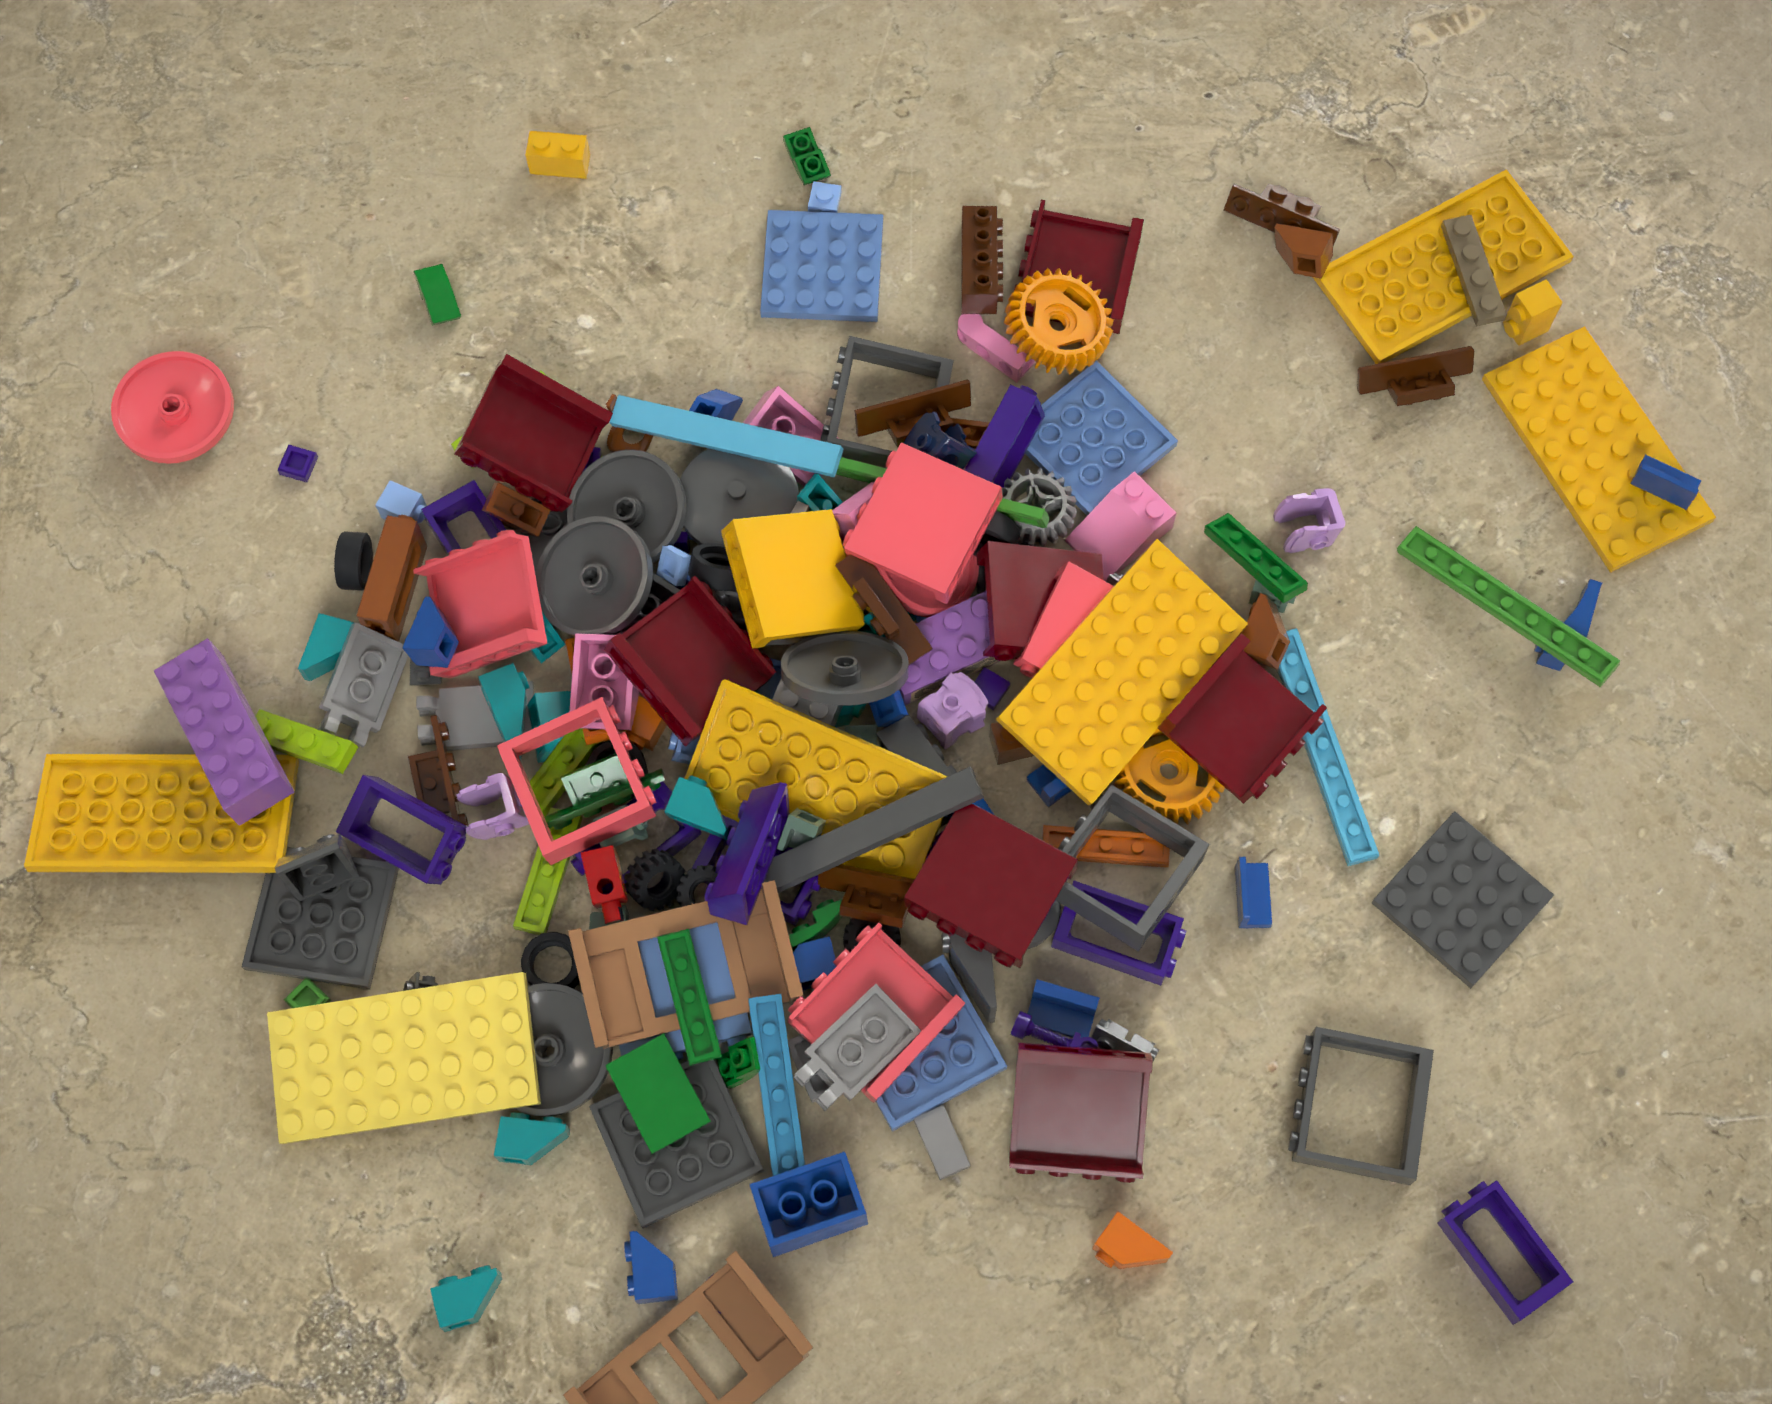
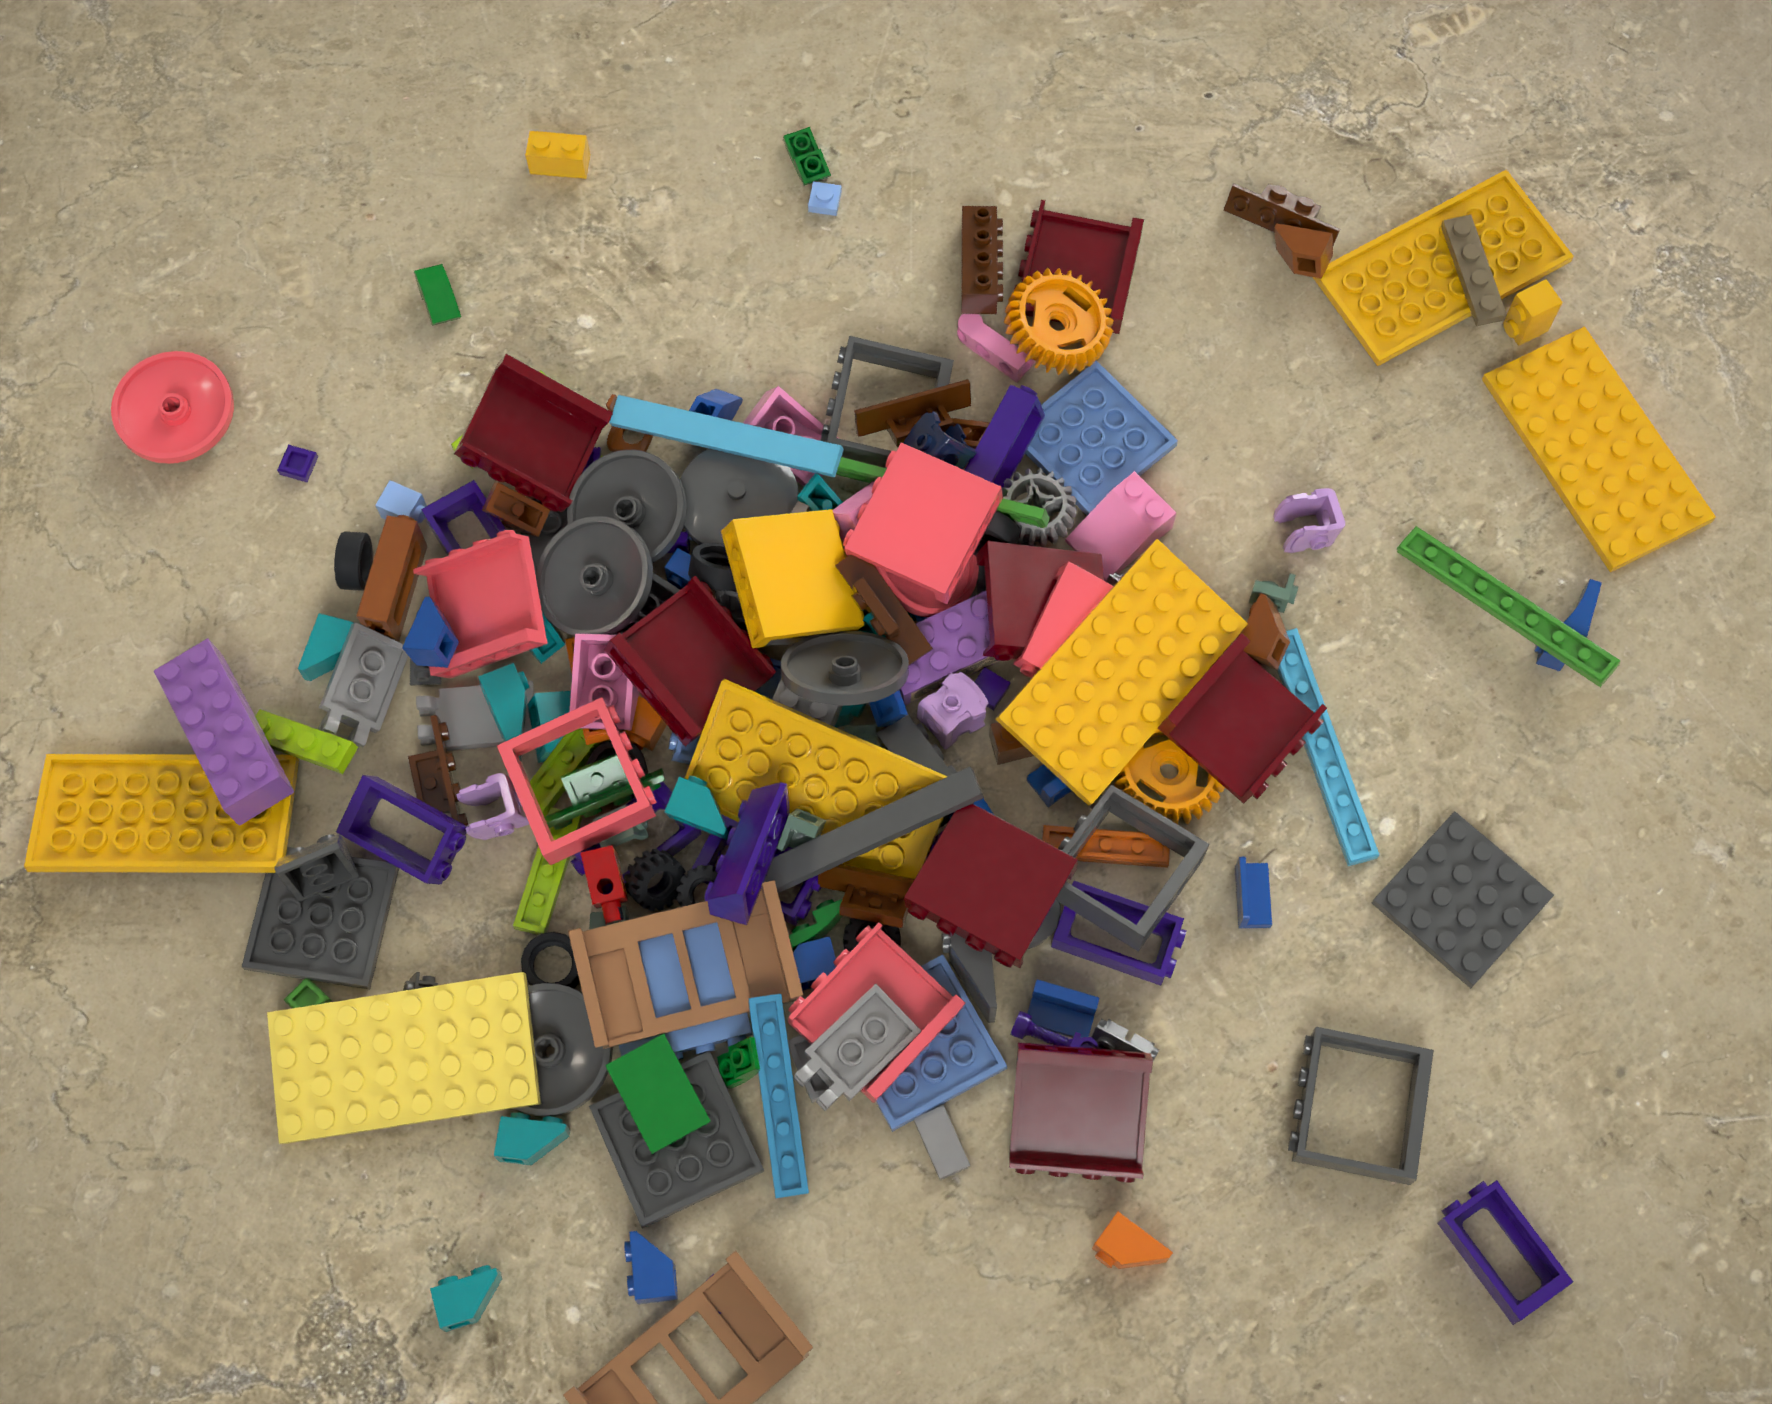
light blue plate [656,545,691,586] -> none
green tile [657,929,722,1066] -> none
blue slope [749,1151,868,1257] -> none
medium blue plate [760,210,883,322] -> none
green tile [1204,513,1308,604] -> none
reddish brown bracket [1357,346,1475,406] -> none
blue panel [1630,454,1702,510] -> none

